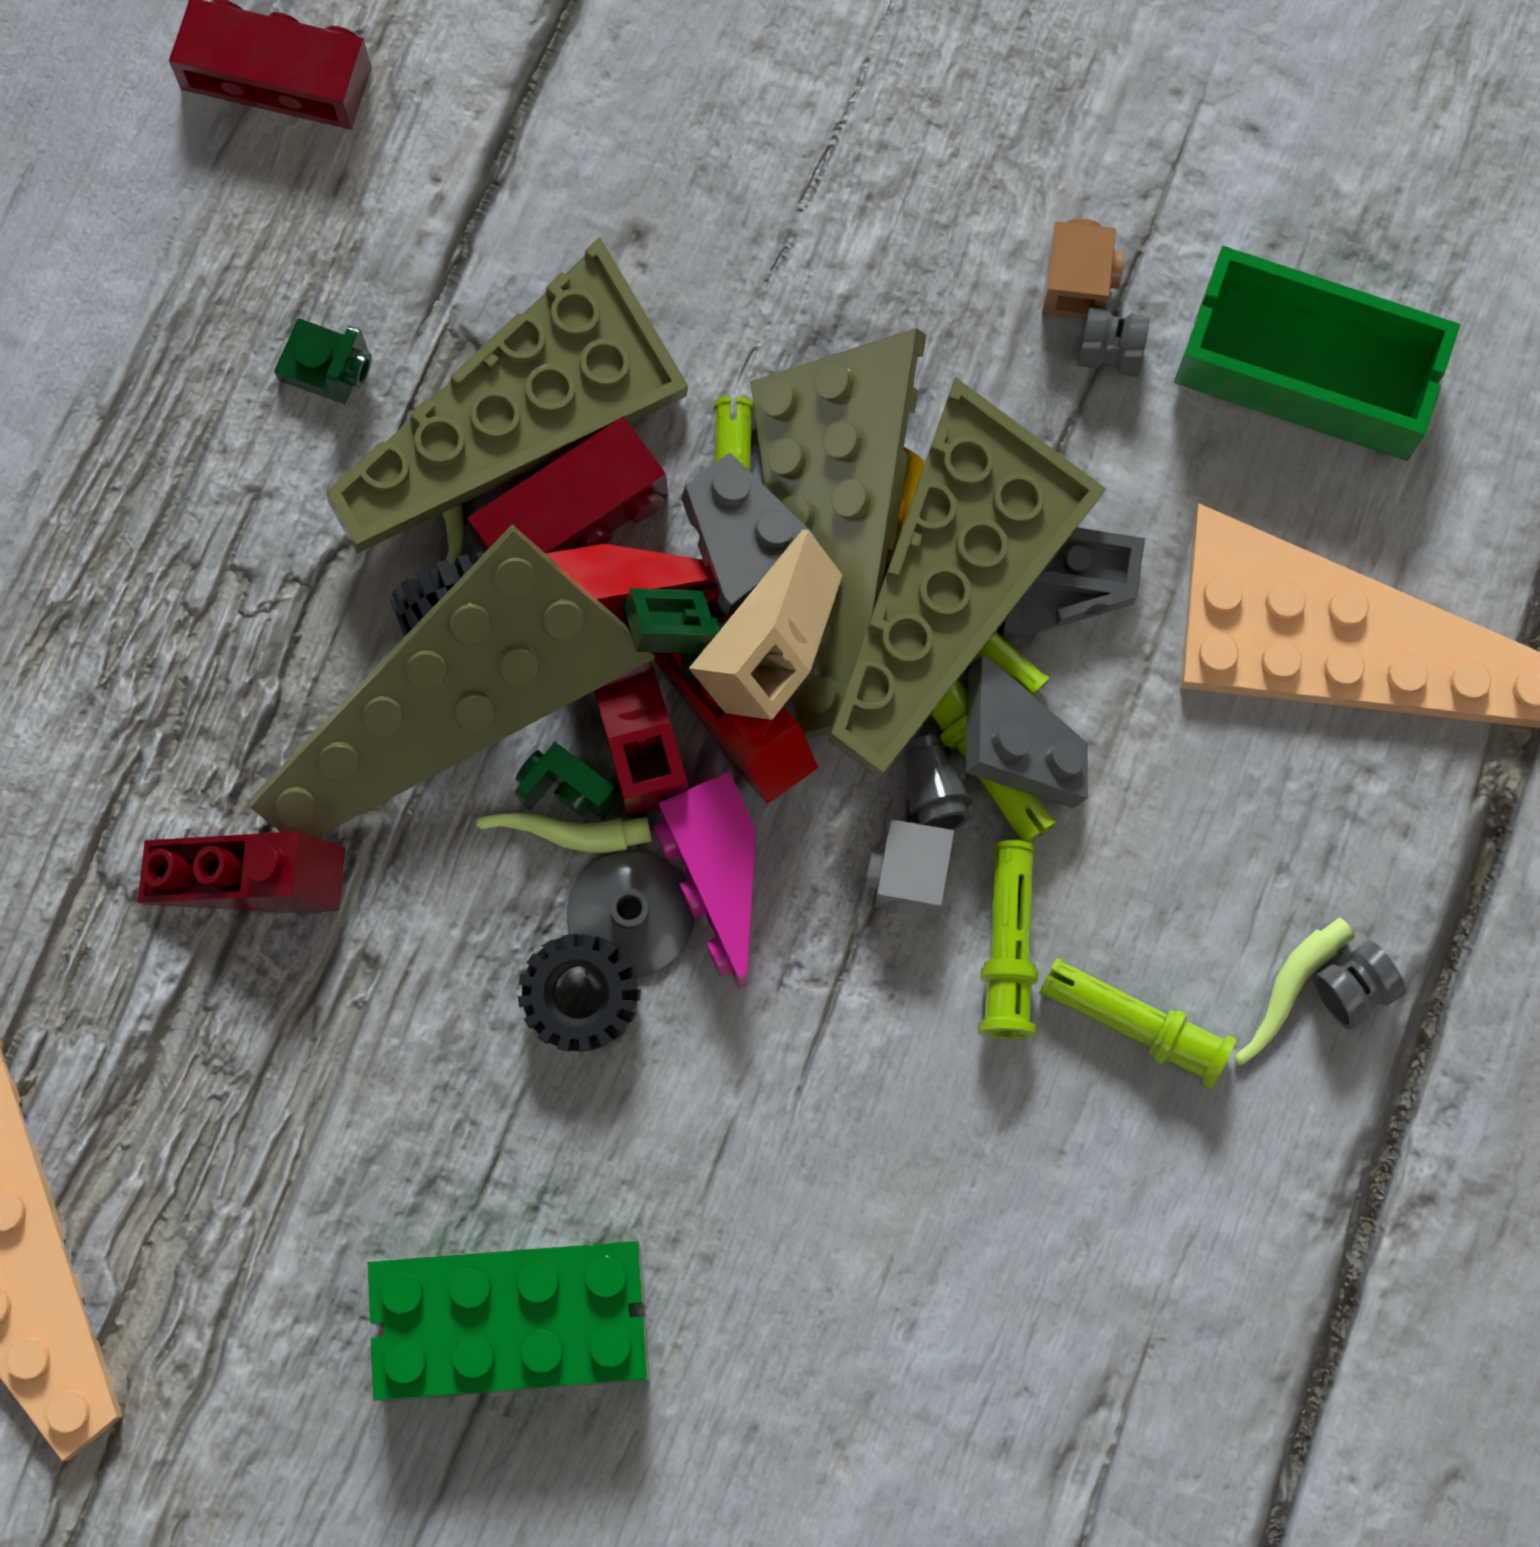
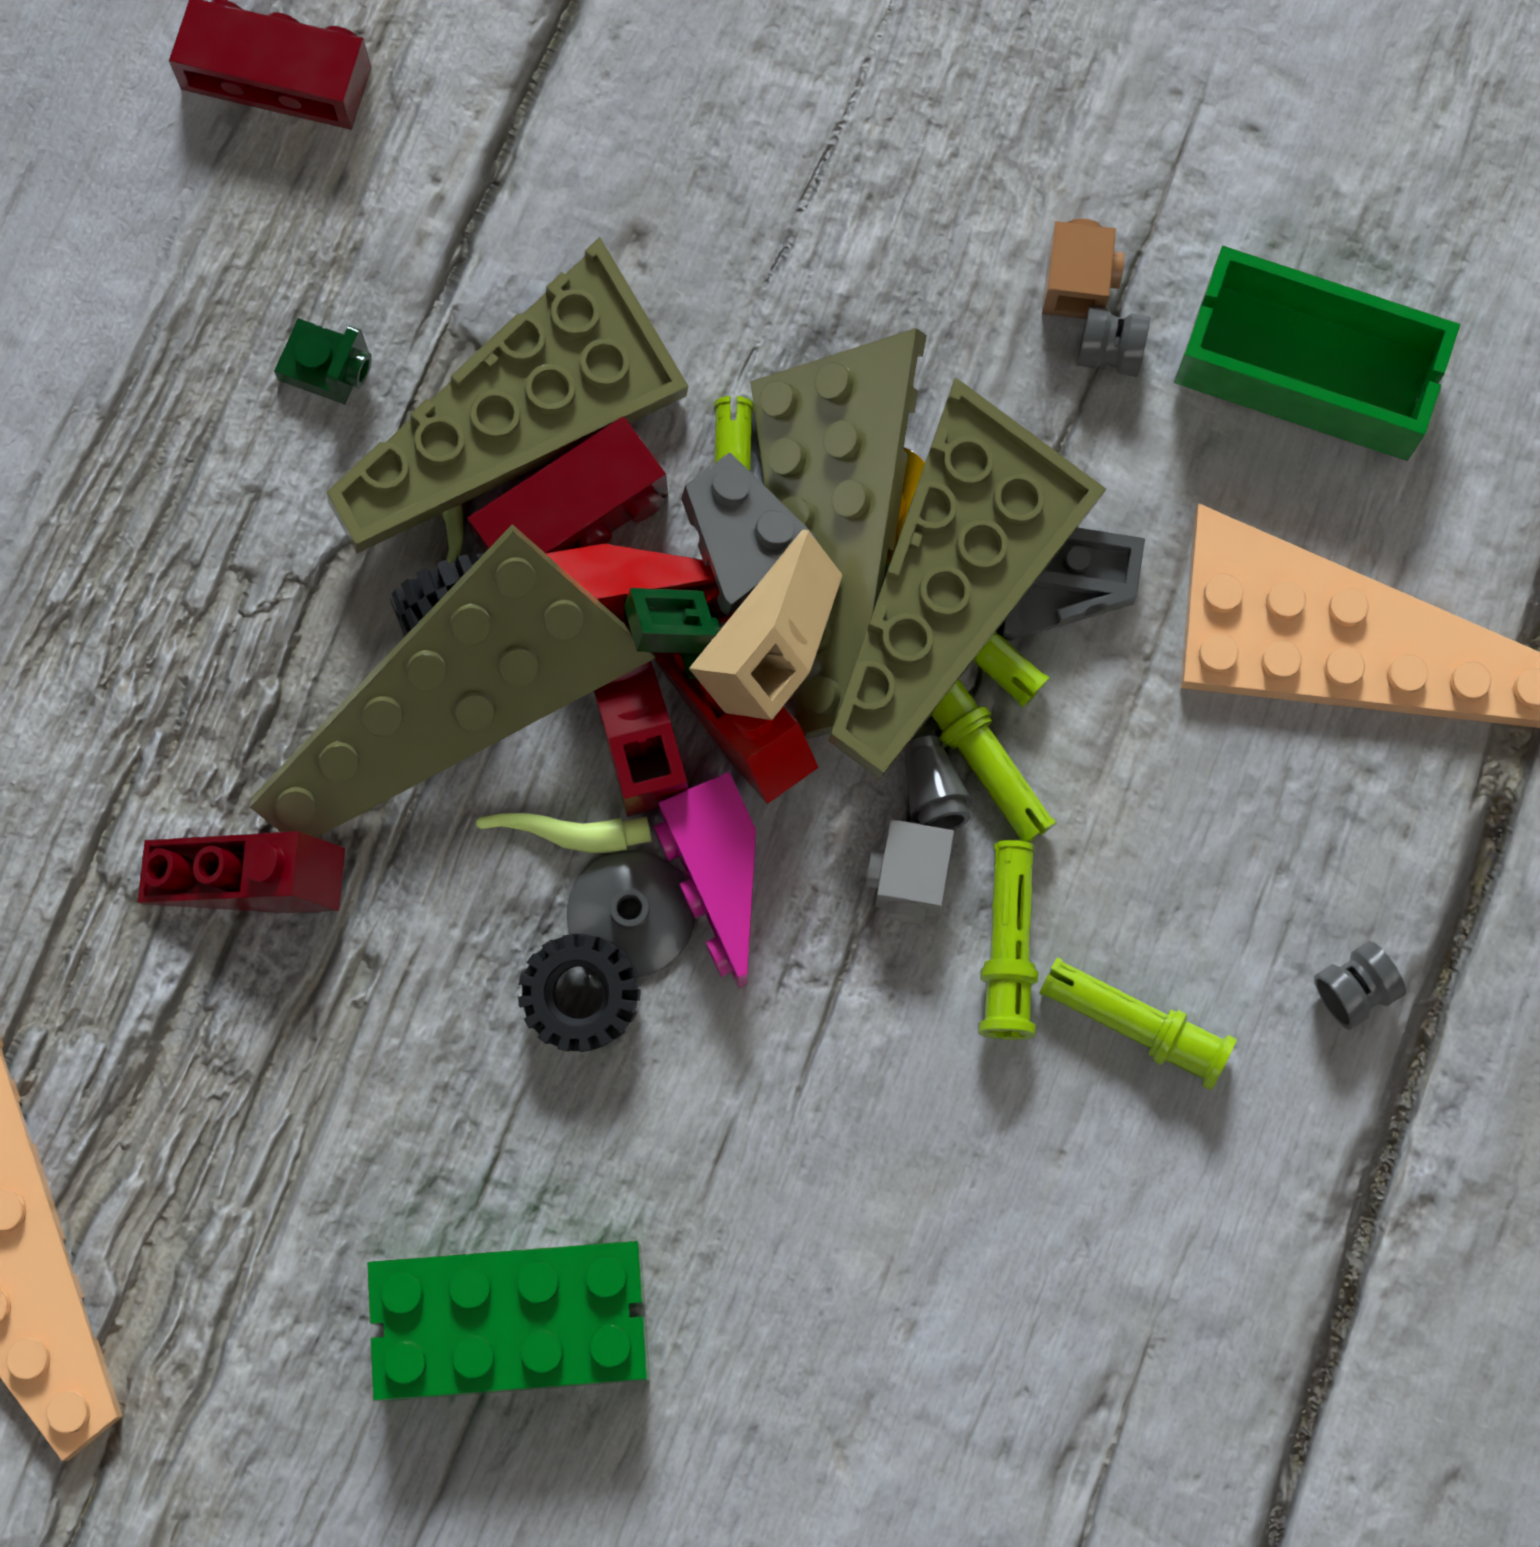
dark green bracket [515,741,619,820] -> none
dark grey wing [966,656,1088,808] -> none
yellowish green animal [1234,918,1355,1065] -> none

